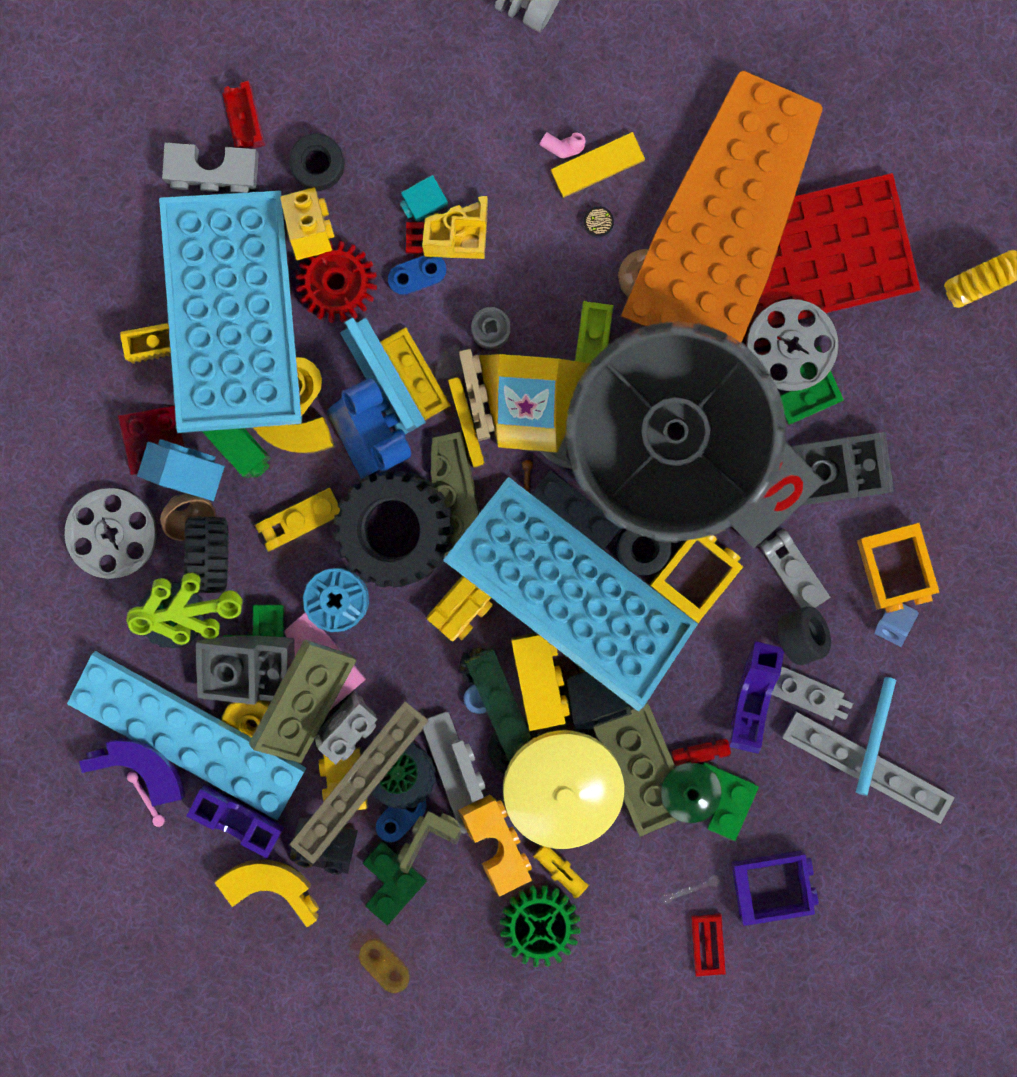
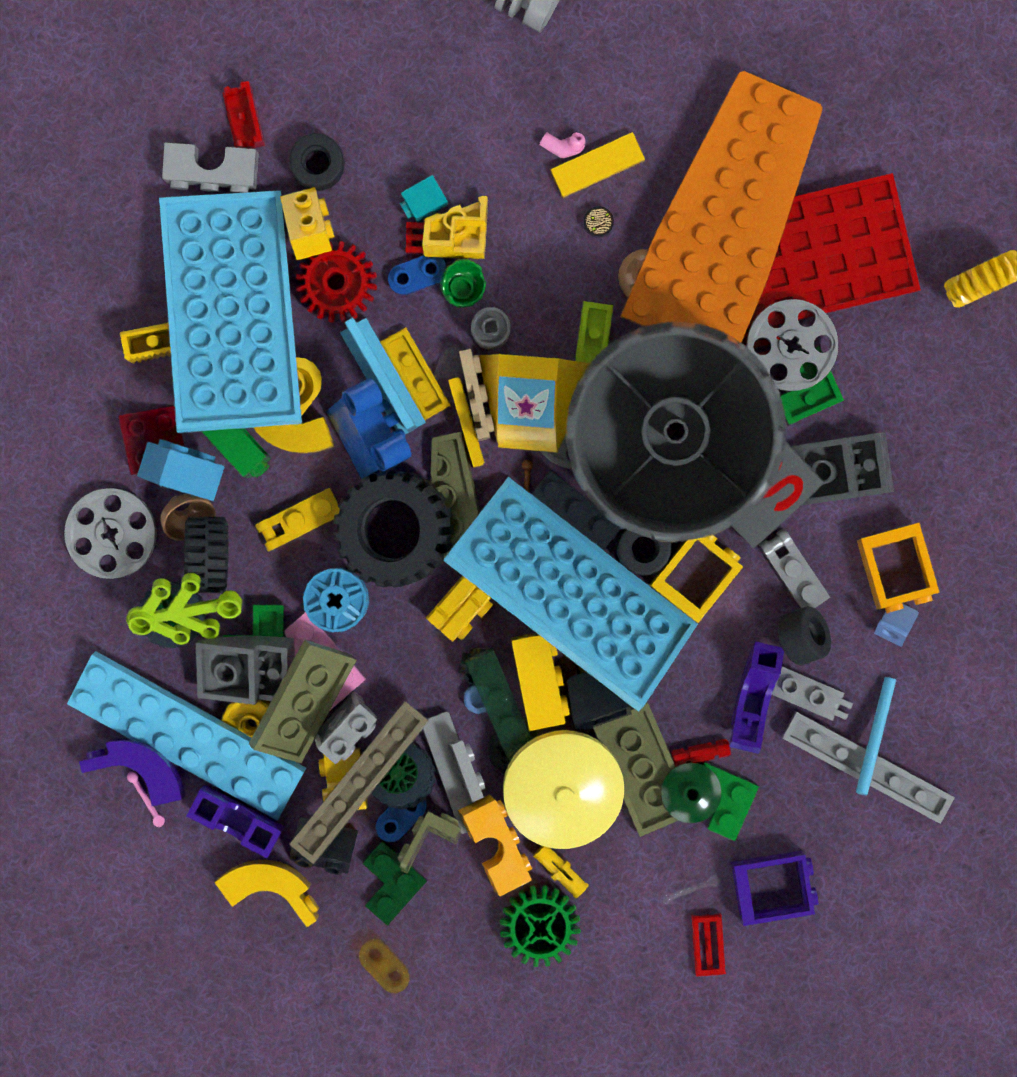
none -> green hair [440,259,487,308]

